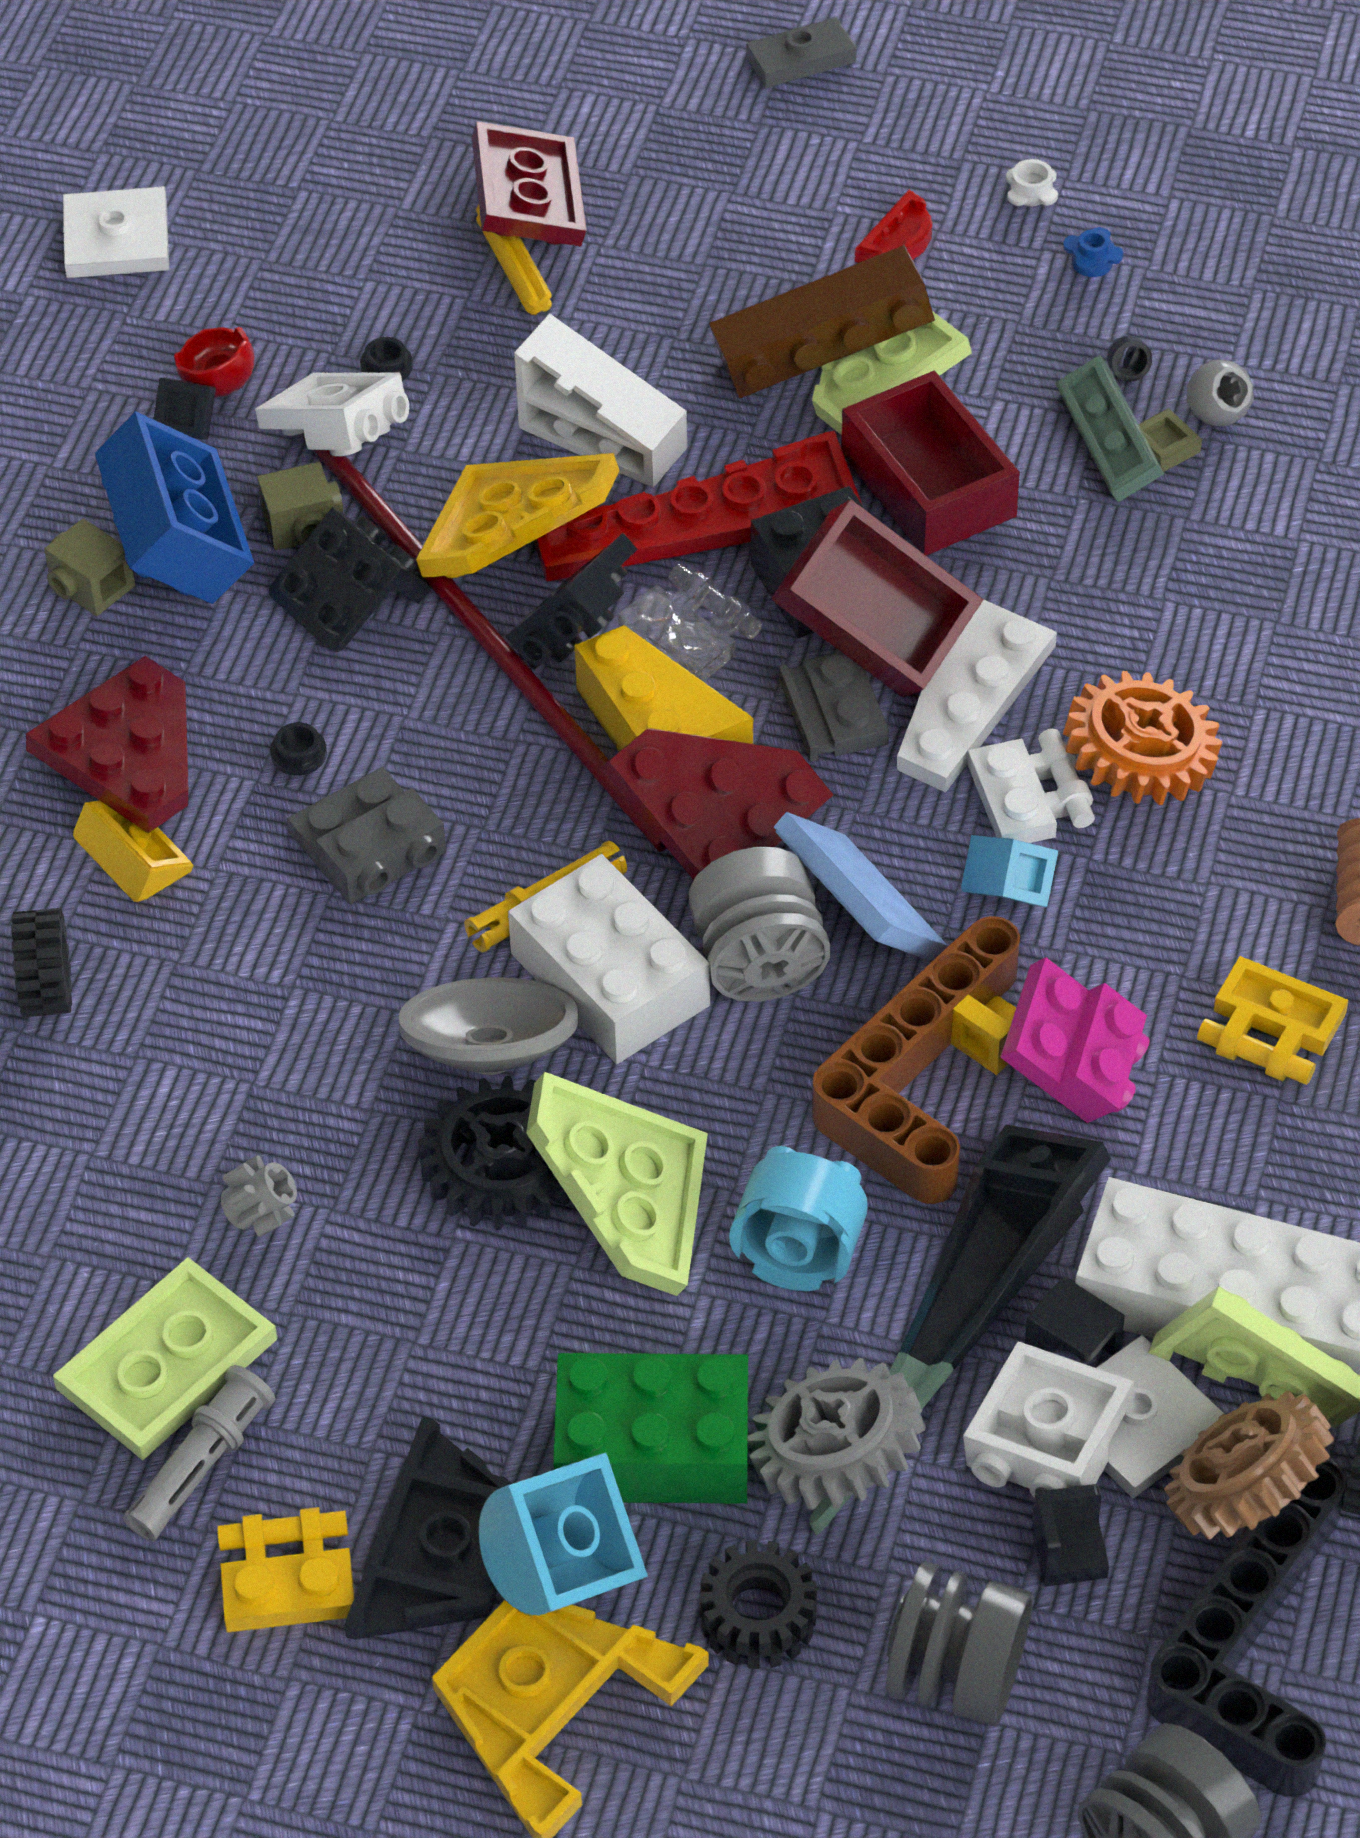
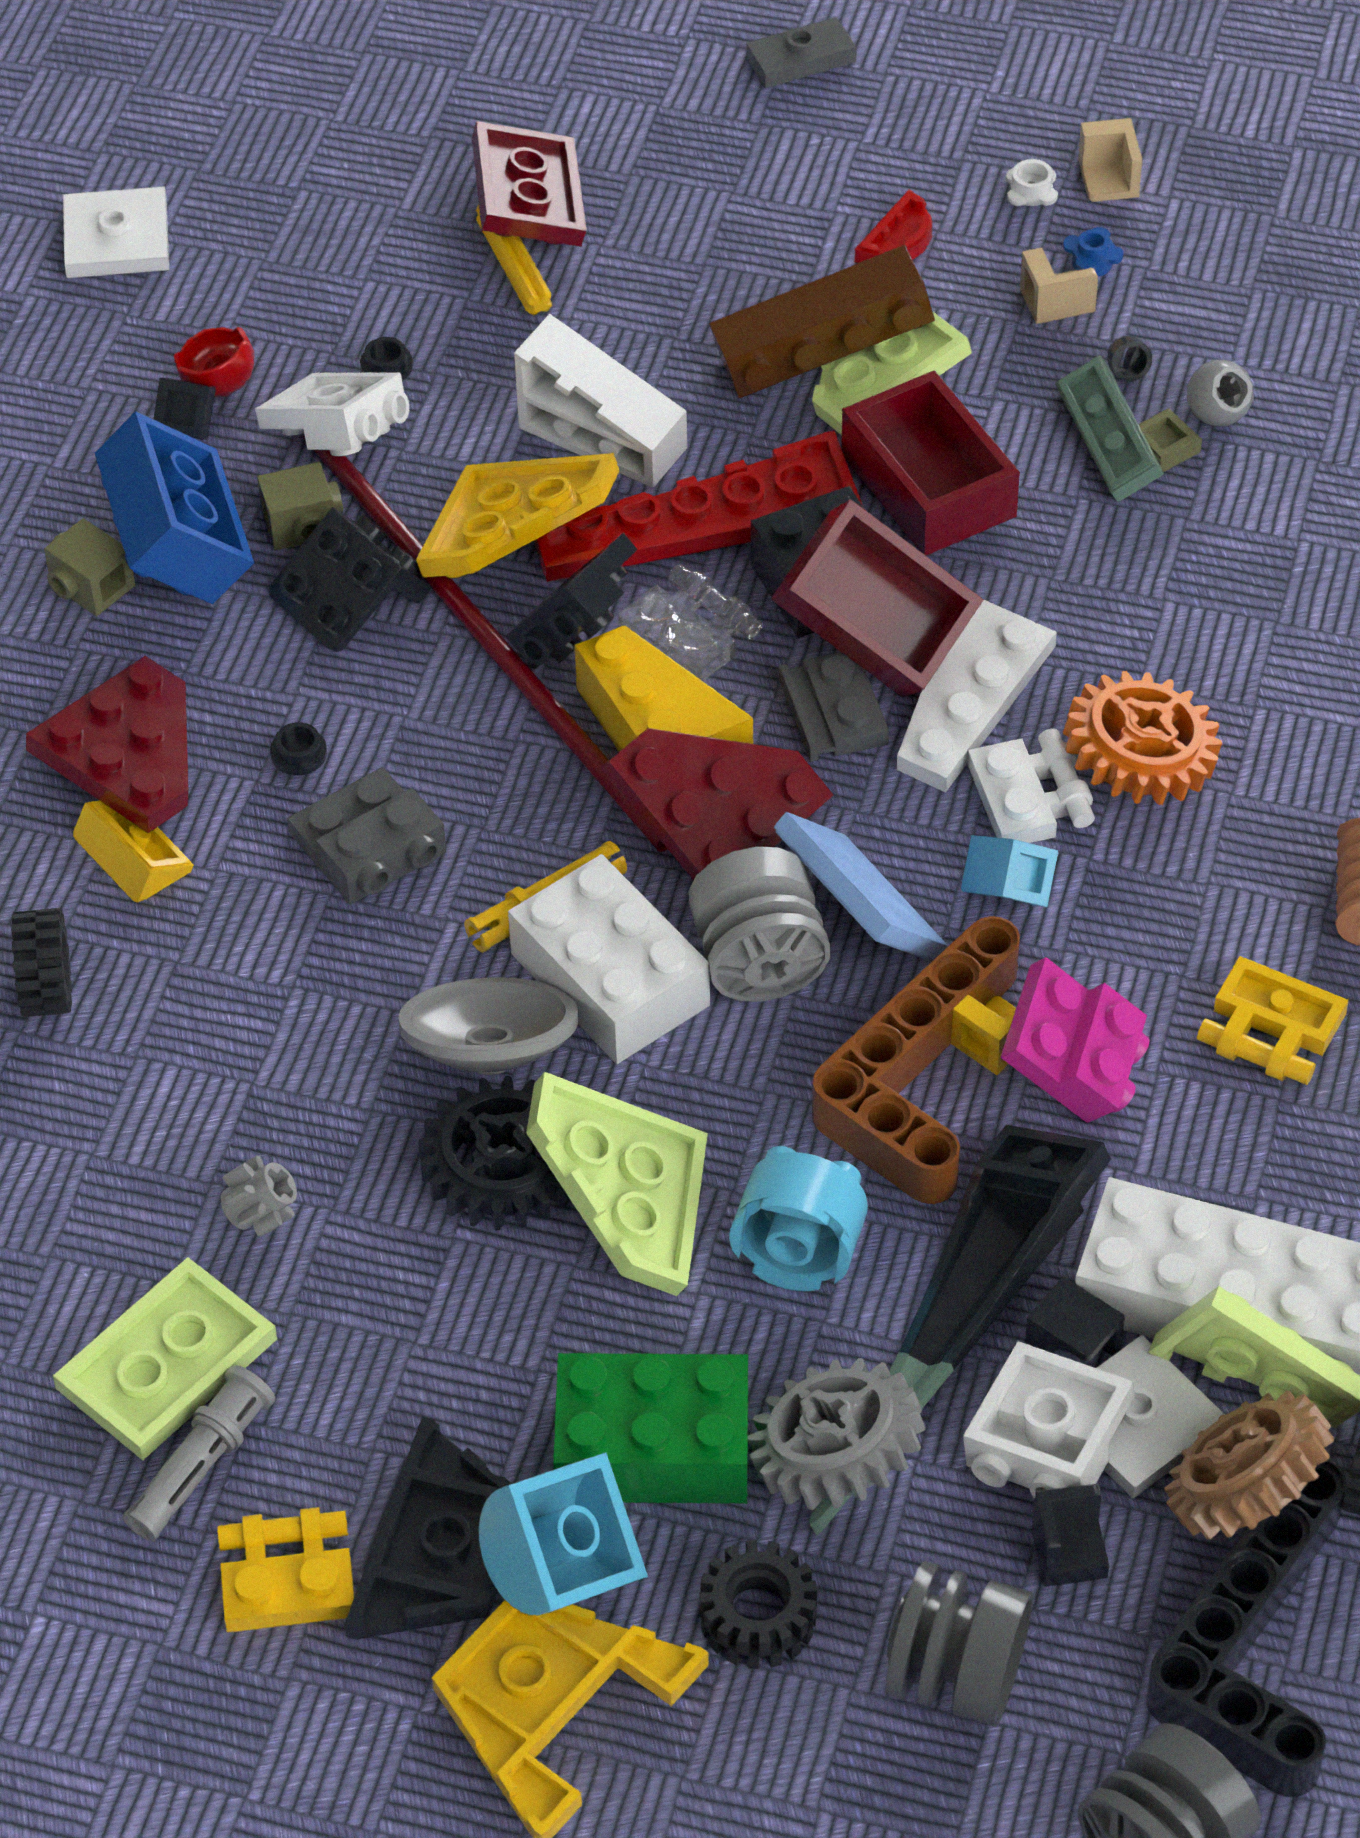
none -> tan panel [1020,247,1098,324]
none -> tan panel [1078,118,1142,202]

